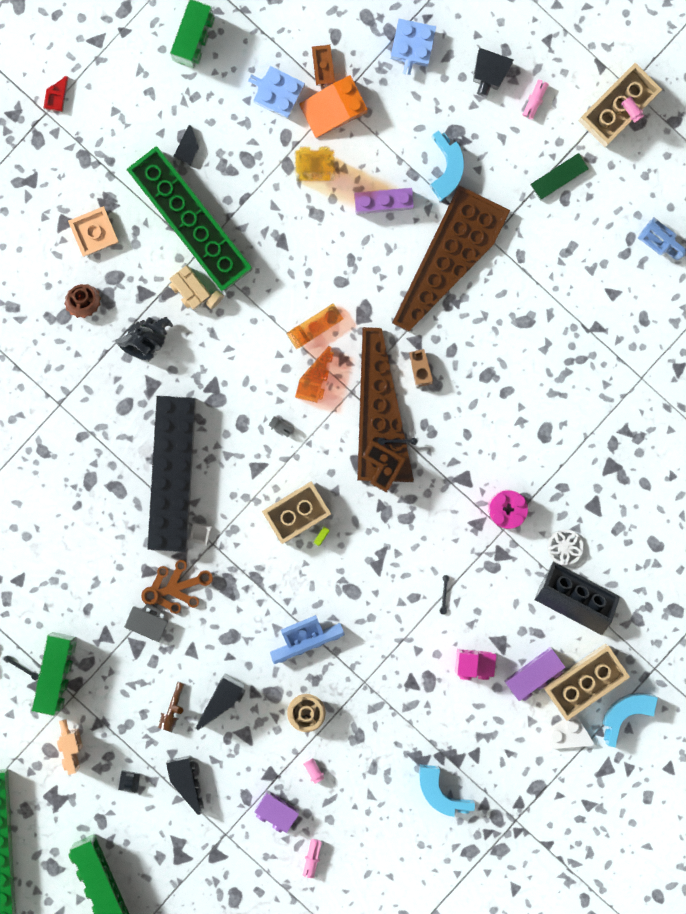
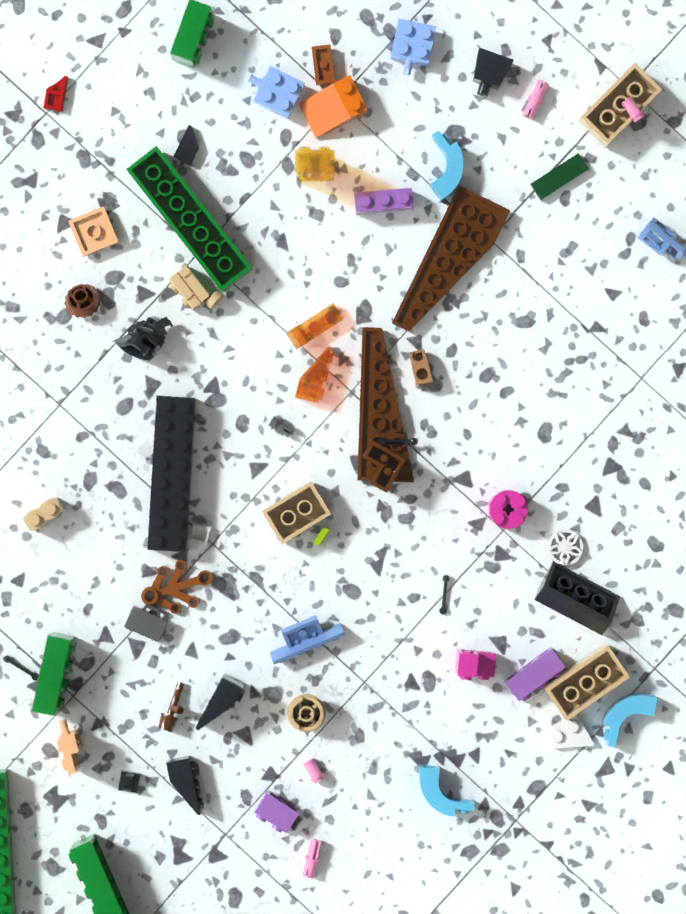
none -> tan brick [23,497,65,531]

